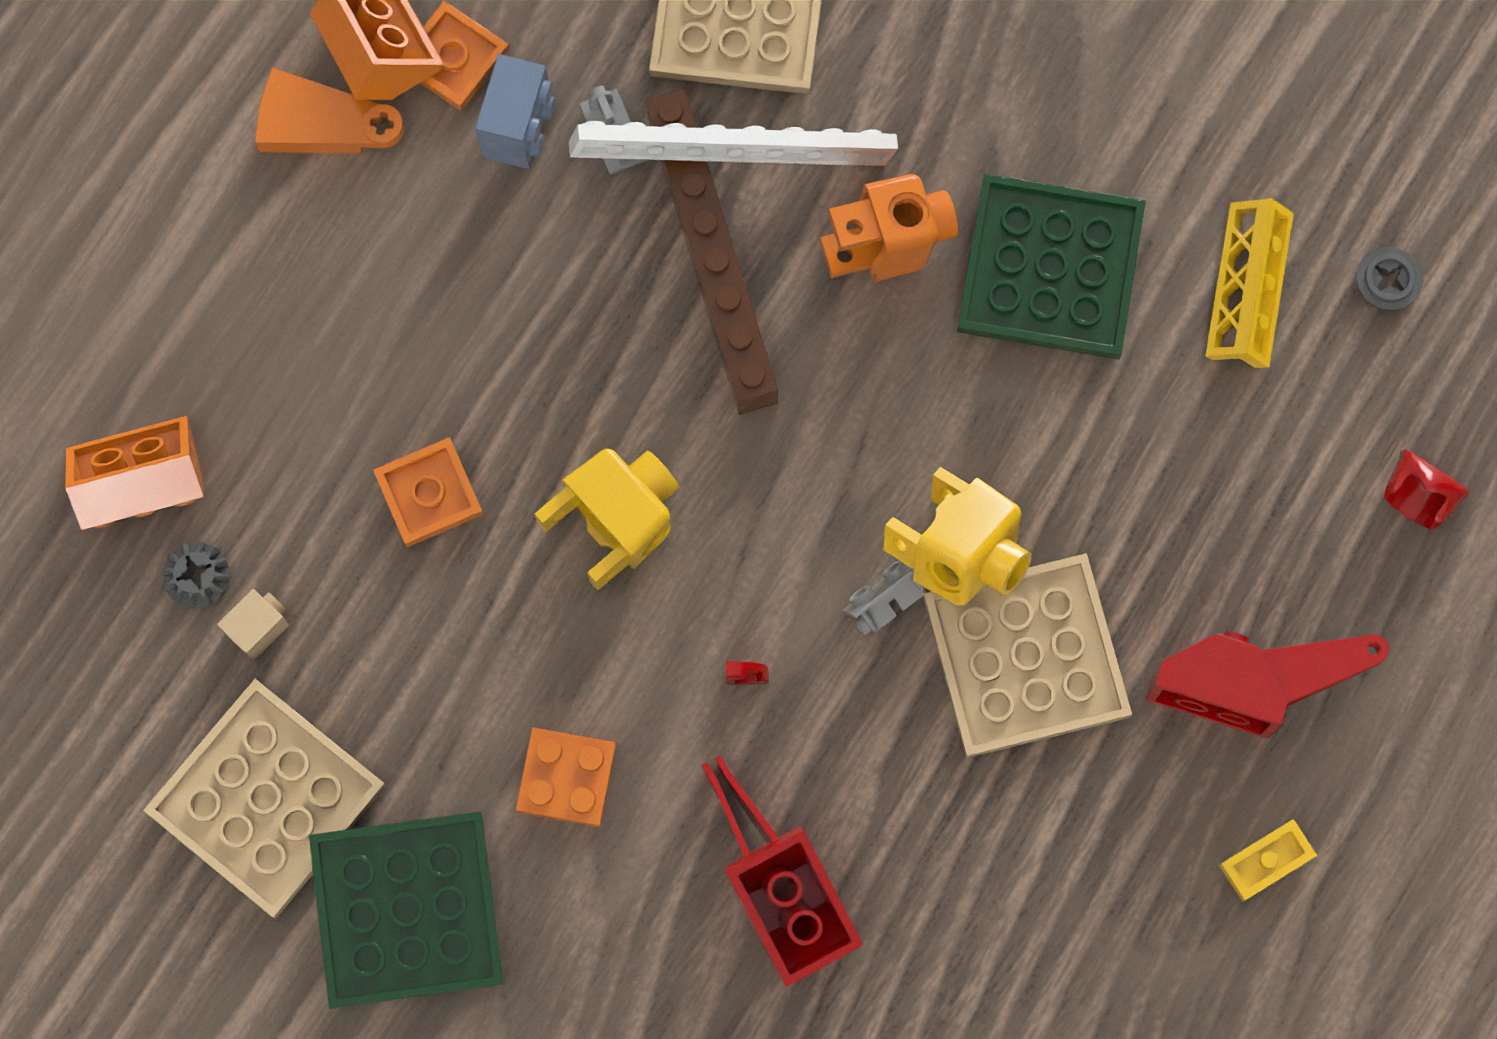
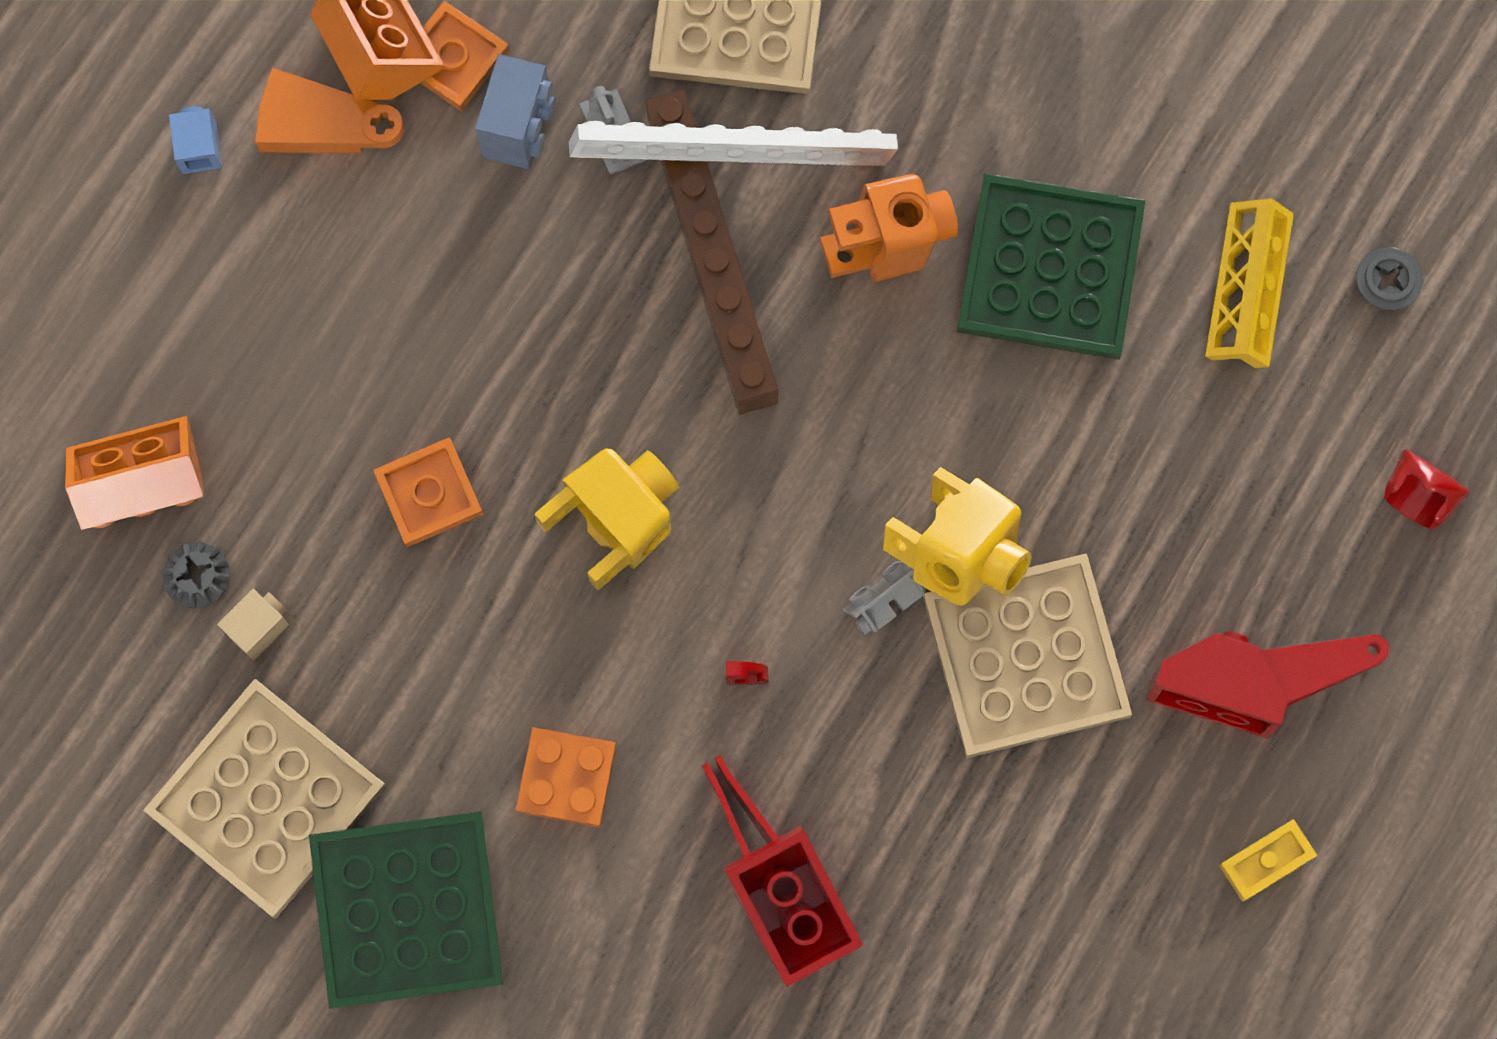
none -> medium blue brick [169,106,222,174]

